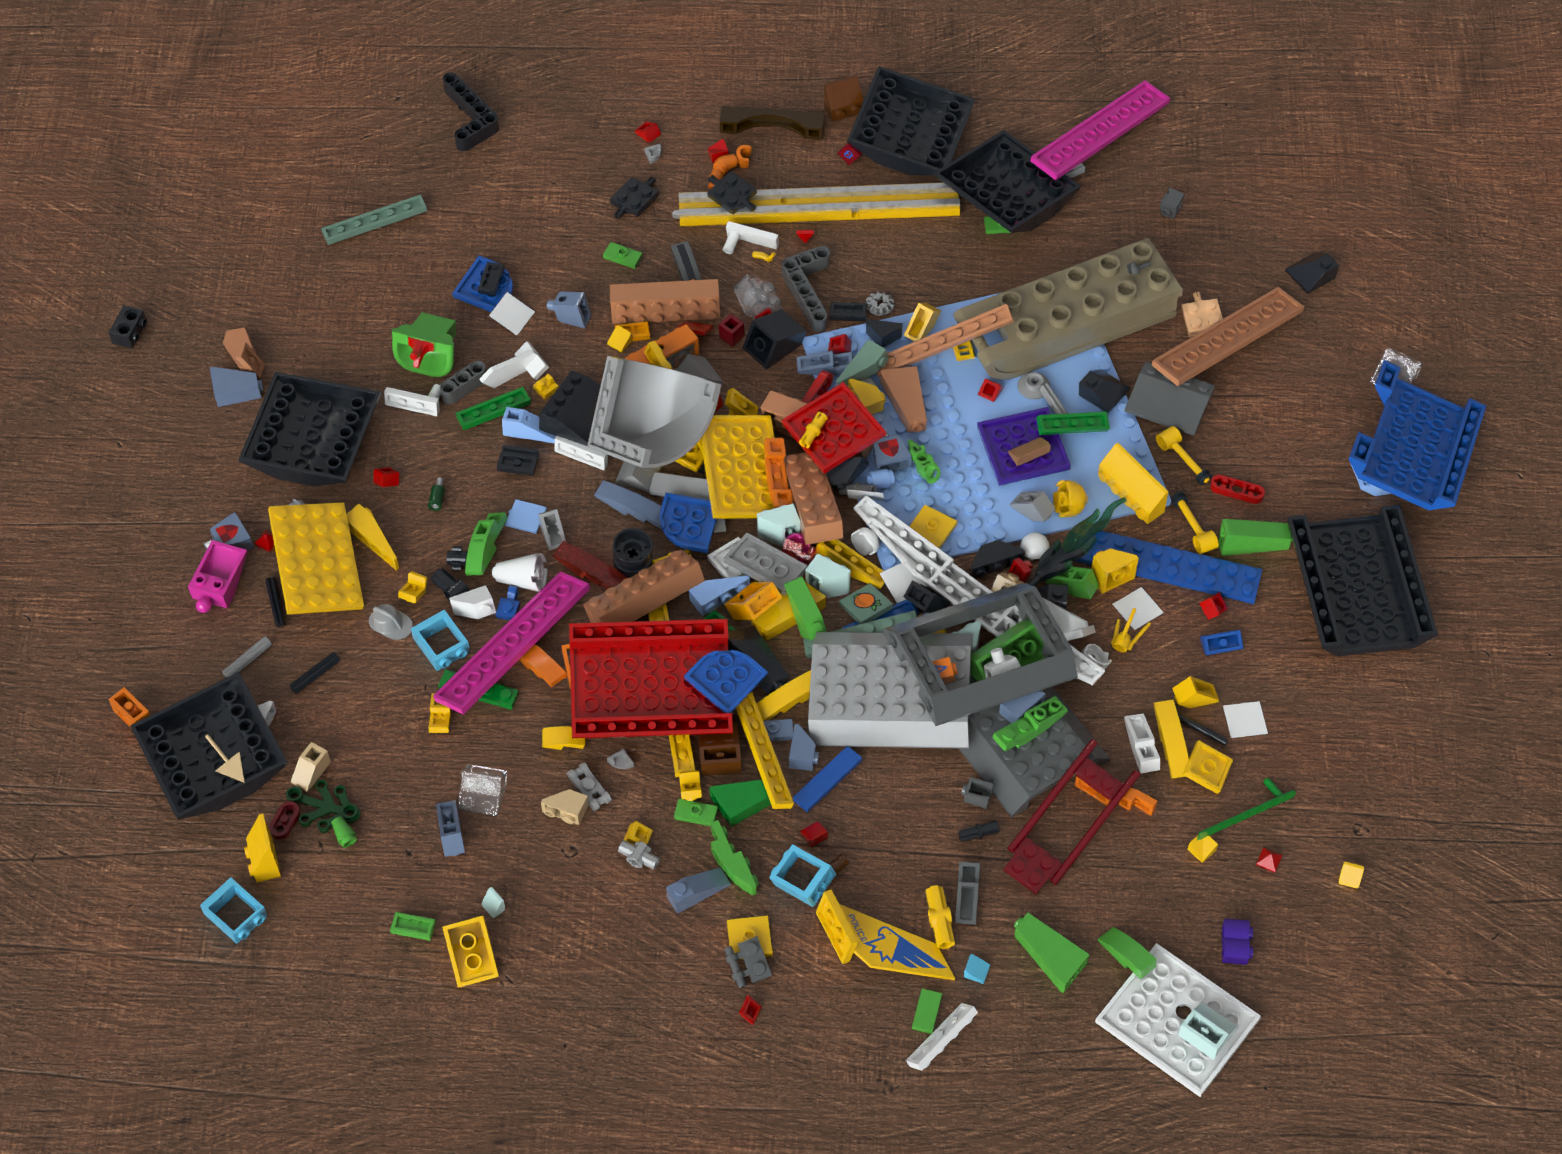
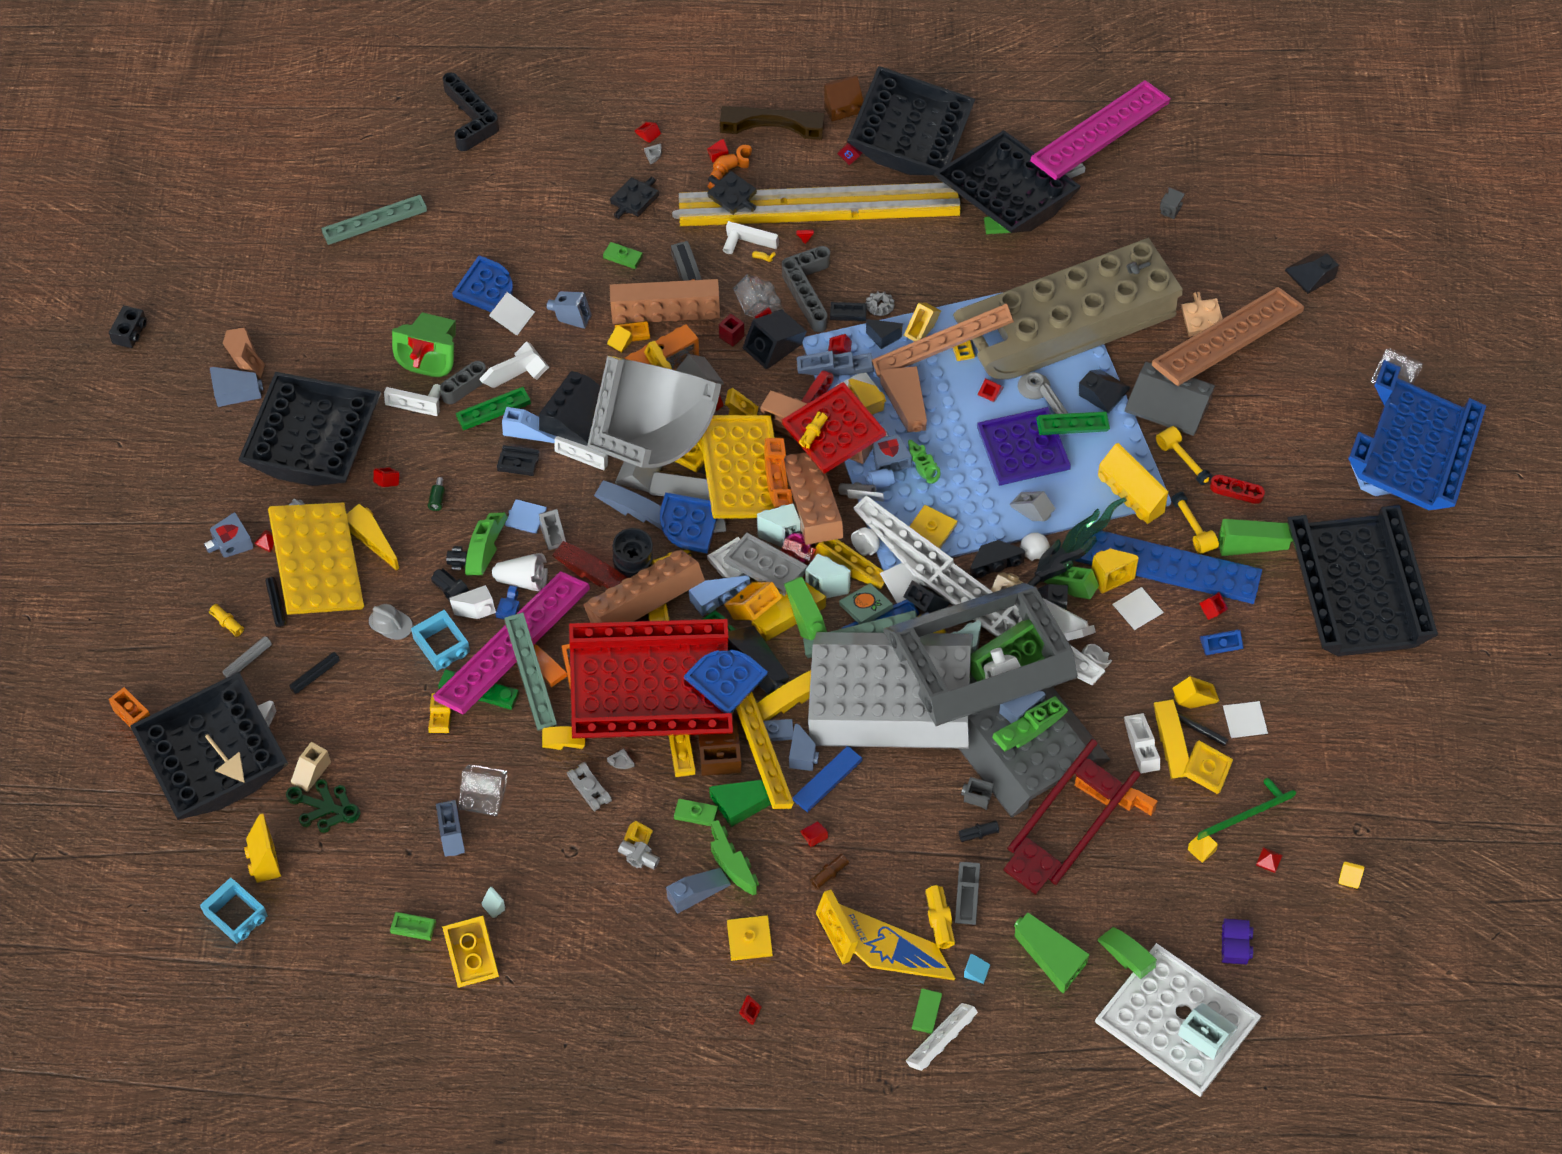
dark pink slope [188,540,247,613] -> none
dark red plate [269,801,300,840] -> none
bright green cone [331,816,357,848] -> none
yellow bracket [398,571,427,603] -> none
black plate [478,262,505,296] -> none
yellow tile [533,374,559,400] -> none
tan slope [541,789,589,825] -> none
red piece [676,321,714,335] -> none
yellow bracket [679,770,702,801] -> none
dark grey plate [724,936,772,988] -> none
medium azure window [769,844,836,907] -> none
black slope [826,456,869,491] -> none
sand green slope [836,339,889,386] -> none
orange brick [932,657,958,684] -> none
medium nougat slope [1008,437,1051,466] -> none
red tile [1008,558,1033,583] -> none
yellow cylinder [1053,480,1088,518] -> none
yellow plant [1111,608,1151,653] -> none
none -> yellow pin [209,604,244,637]
none -> sand green plate [504,613,557,731]

